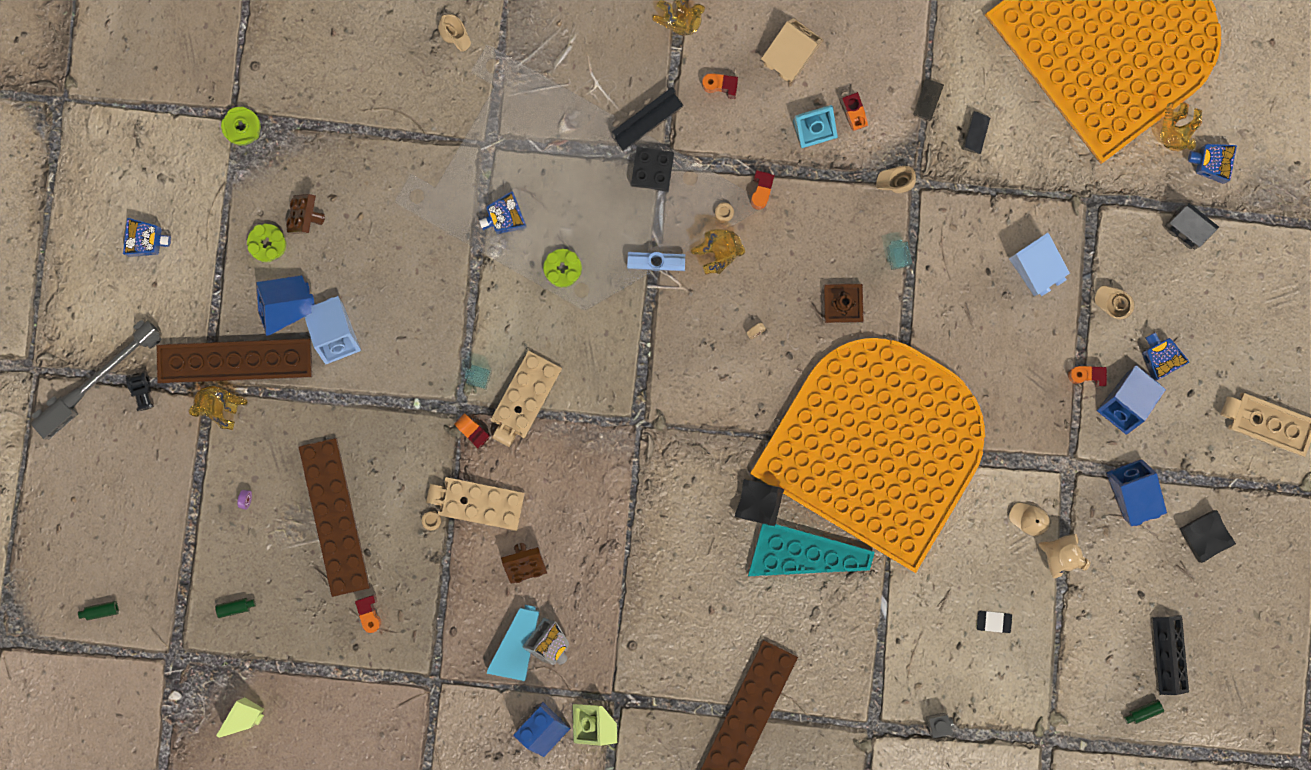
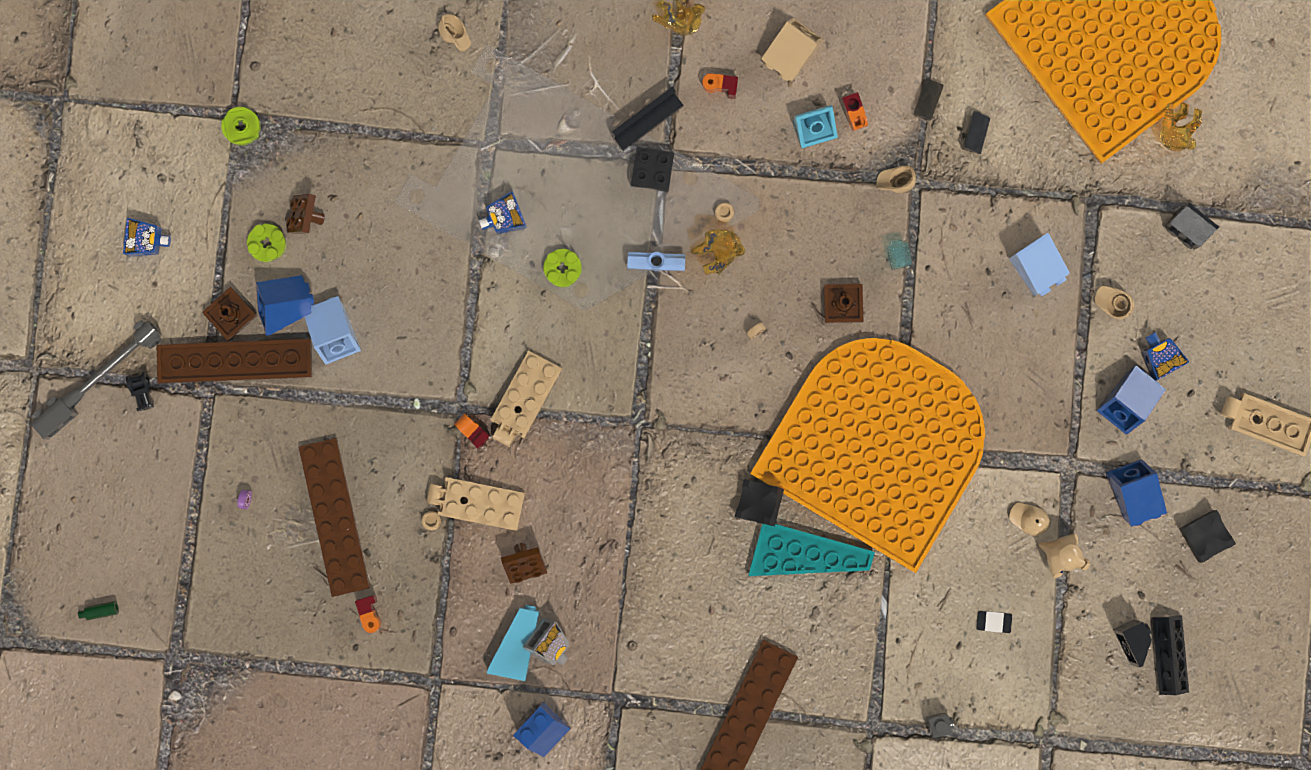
clear yellow piece [189,386,248,430] -> none
dark green cylinder [215,598,256,618] -> none
yellowish green slope [216,697,264,738] -> none
clear light blue brick [464,365,492,390] -> none
yellowish green slope [573,704,617,746] -> none
leg [751,170,775,210] -> none
leg [1068,366,1107,387] -> none
dark green cylinder [1124,700,1164,724] -> none
blue torso [1188,144,1237,184] -> none
none -> reddish brown plate [202,287,257,341]
none -> black slope [1113,620,1152,668]

